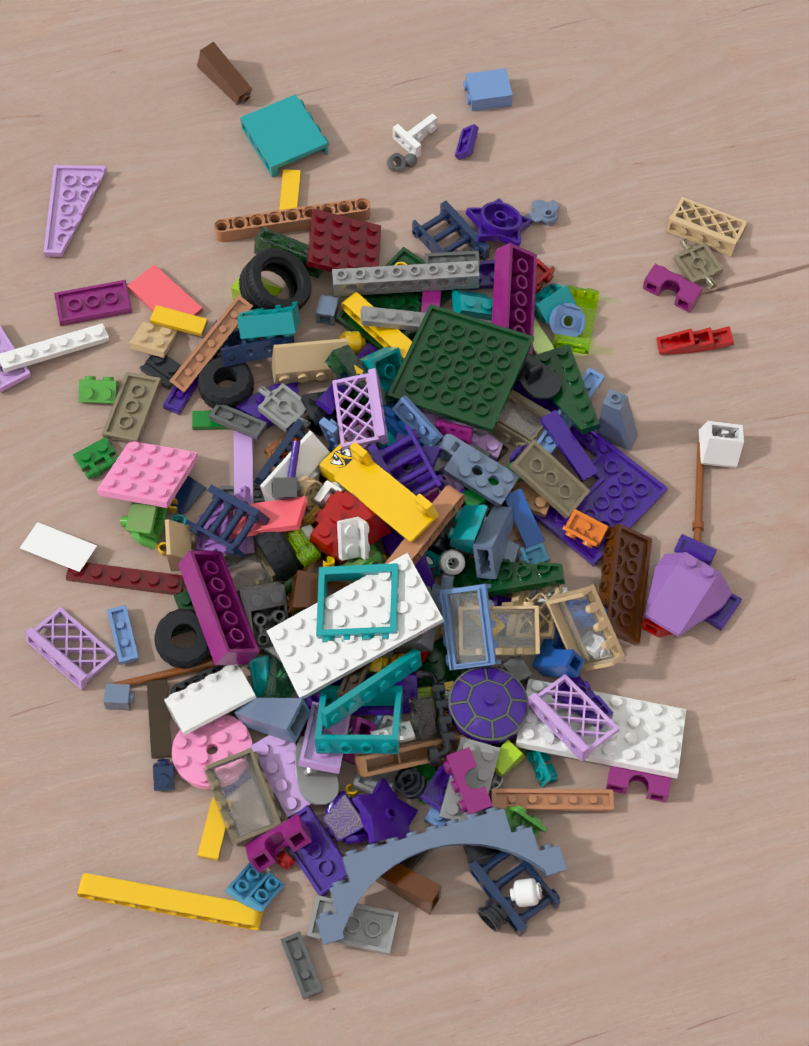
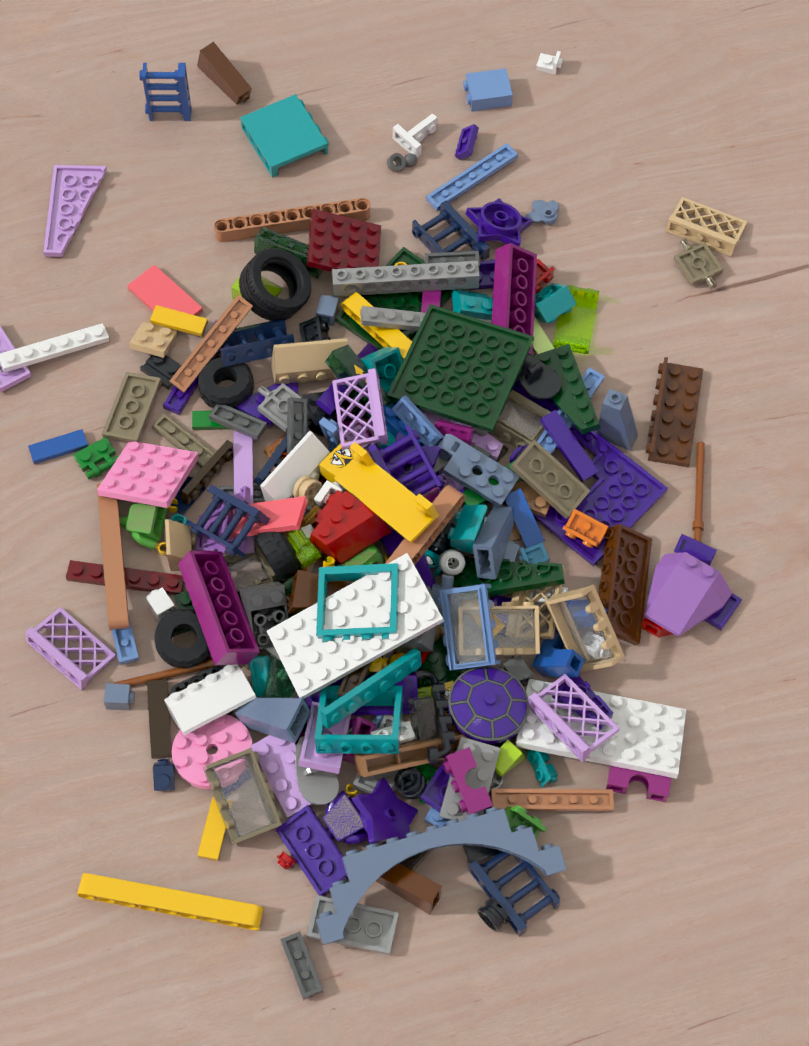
white sticker [20,522,97,572] -> none
magenta tile [54,280,132,326] -> none
bright green bracket [78,376,119,403] -> none
dark azure slope [225,863,285,912] -> none
teal wedge [237,301,301,341] -> none
magenta arch [245,814,312,873] -> none
dark grey brick [272,477,300,498] -> none
yellow tile [279,169,301,210] -> none
dark purple bar [288,440,301,498] -> none
white bracket [337,517,370,561] -> none
yellow head [338,331,365,355] -> none
white head [510,878,542,907] -> none
medium blue tile [549,303,585,339] -> none
magenta arch [643,263,703,313] -> none
red slope [656,326,734,355] -> none
white slope [699,421,744,468] -> none
none -> blue tile [28,429,88,464]
none -> nougat beam [97,483,130,630]
none -> blue fence [139,63,192,121]
none -> white brick [146,587,175,622]
none -> dark tan tile [152,413,215,468]
none -> dark brown plate [181,440,234,505]
none -> dark grey tile [287,397,308,455]
none -> black bracket [299,316,331,342]
none -> medium blue plate [426,143,518,211]
none -> white bracket [536,51,563,75]
none -> reddish brown bracket [645,357,703,468]

